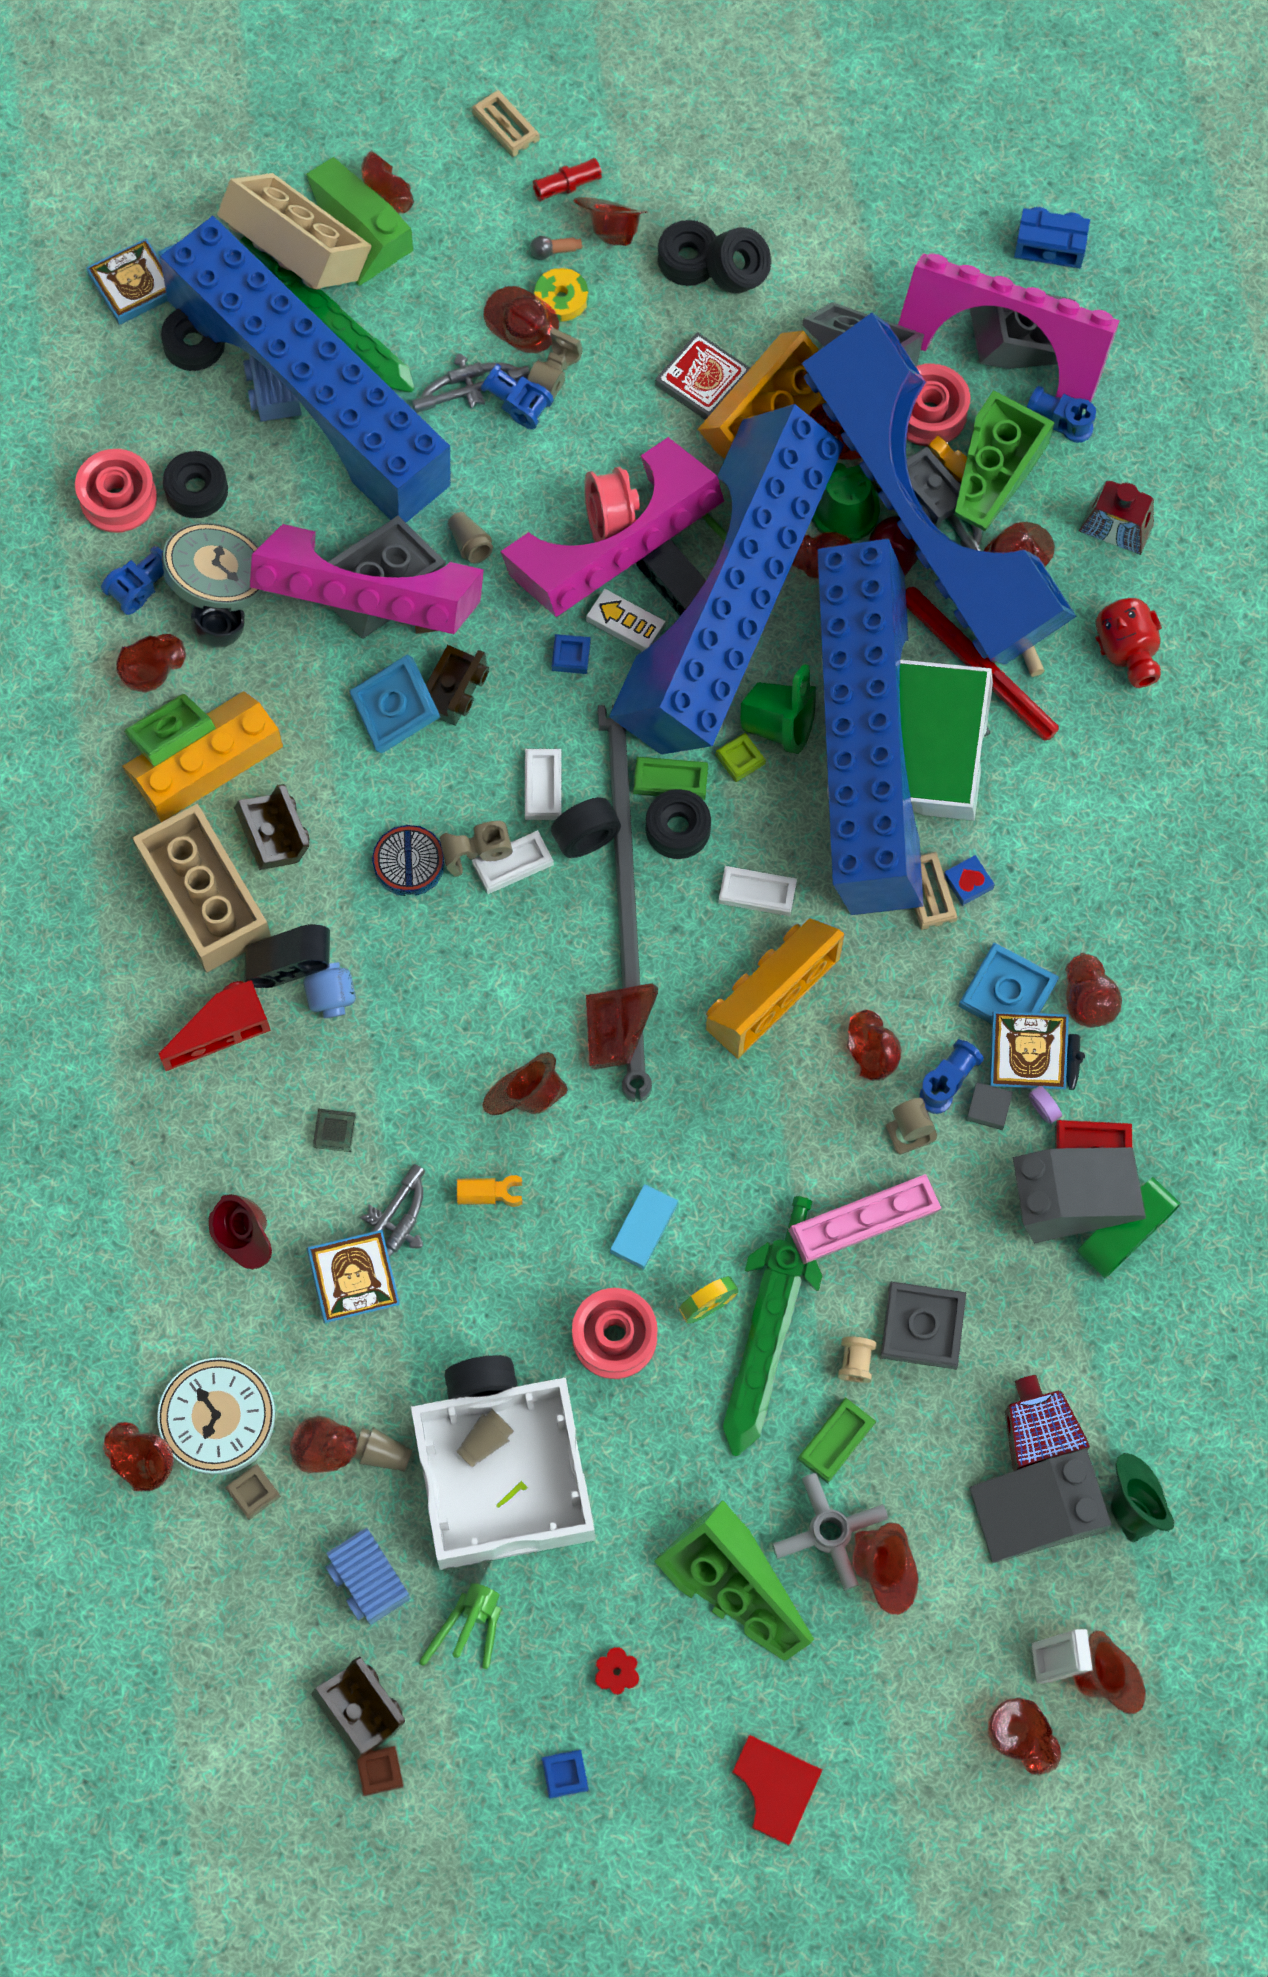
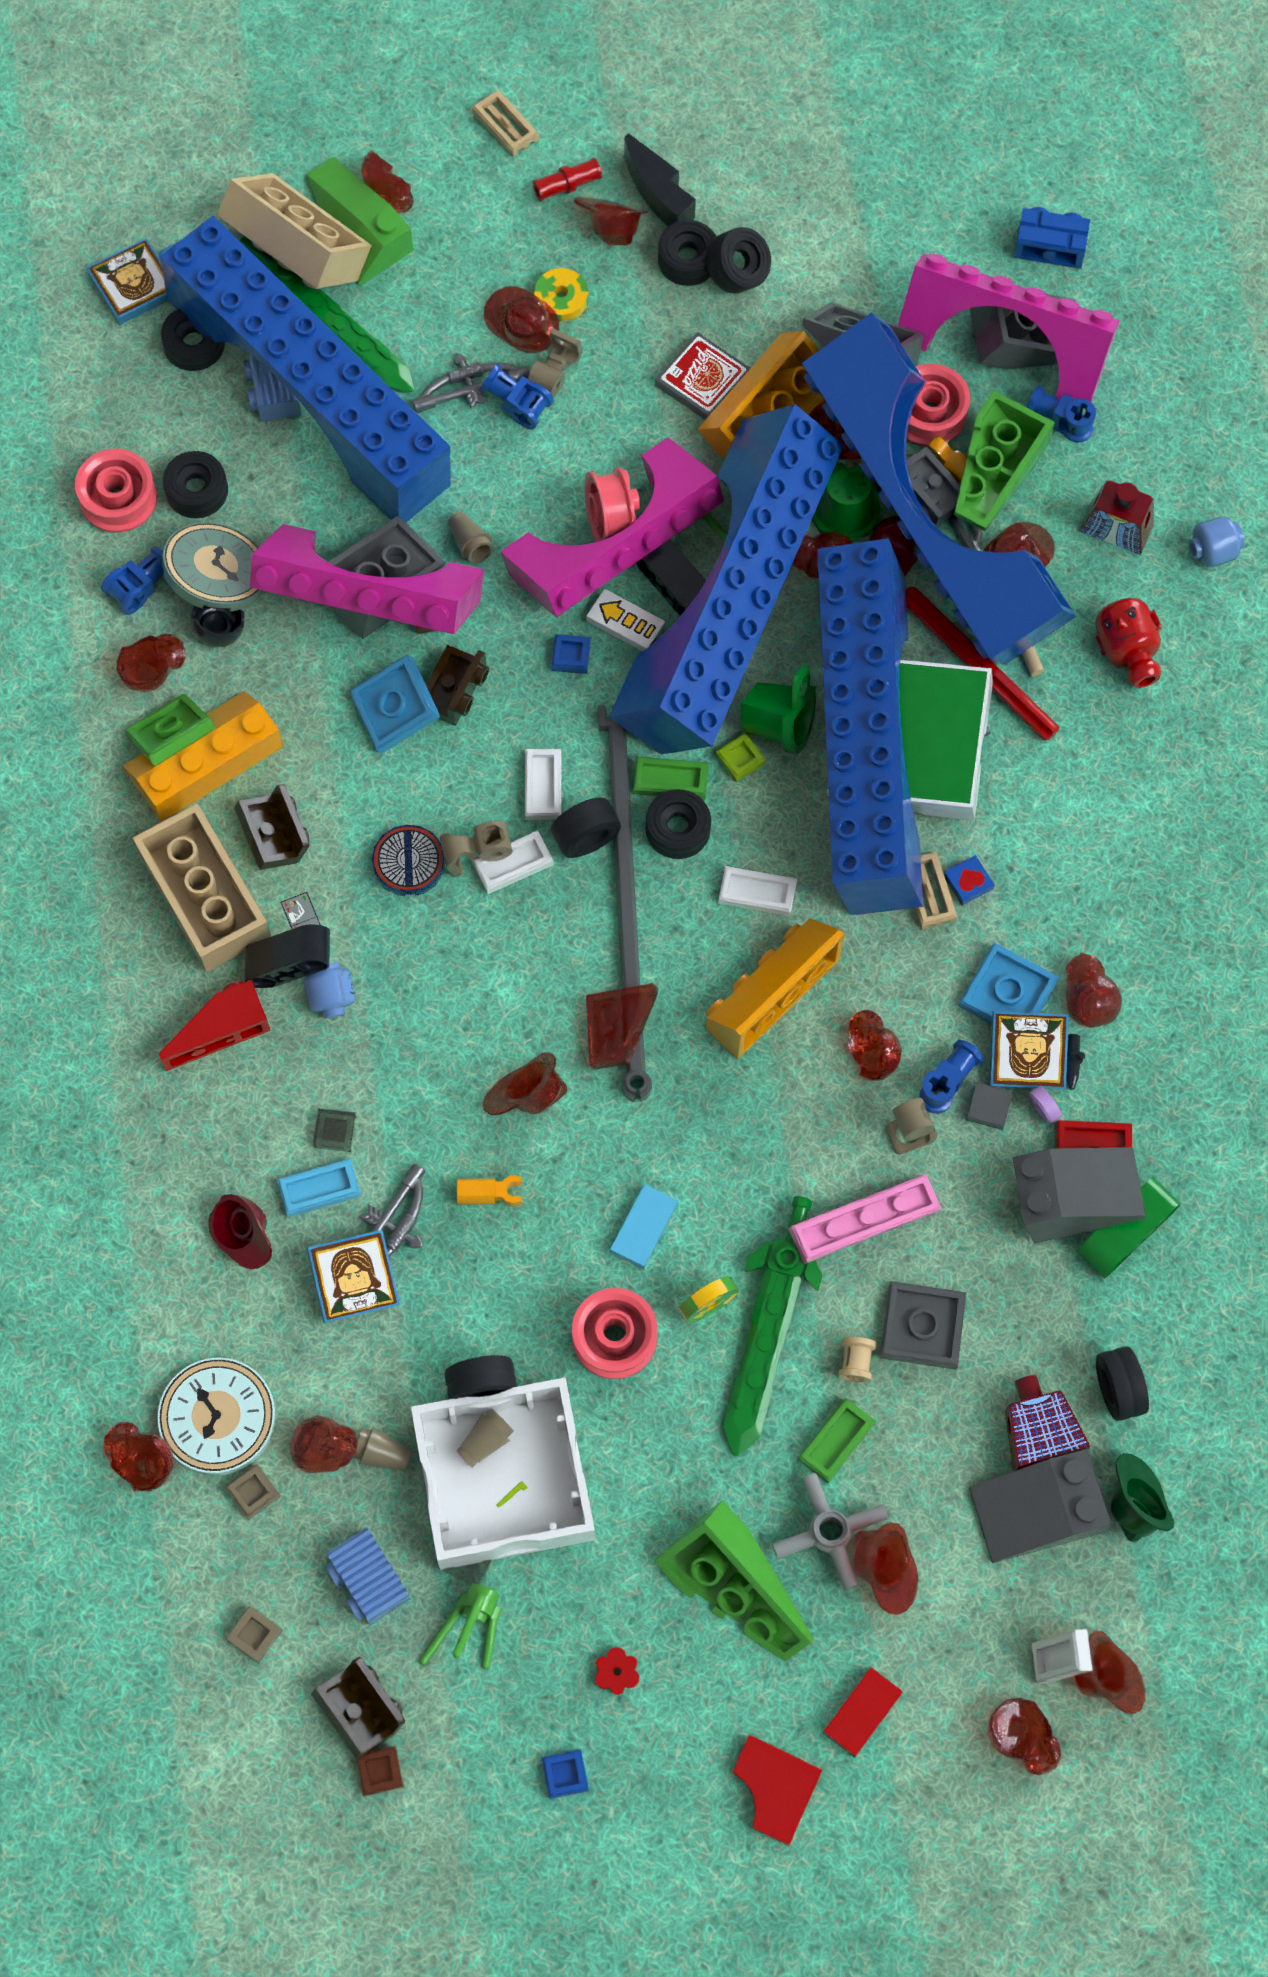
piece [530,236,582,260] -> none
none -> dark tan tile [226,1606,283,1663]
none -> medium azure tile [277,1158,361,1217]
none -> light grey sticker [280,892,321,929]
none -> black slope [624,133,696,227]
none -> red tile [823,1667,903,1758]
none -> black tyre [1096,1346,1149,1421]
none -> medium blue head [1188,517,1245,567]

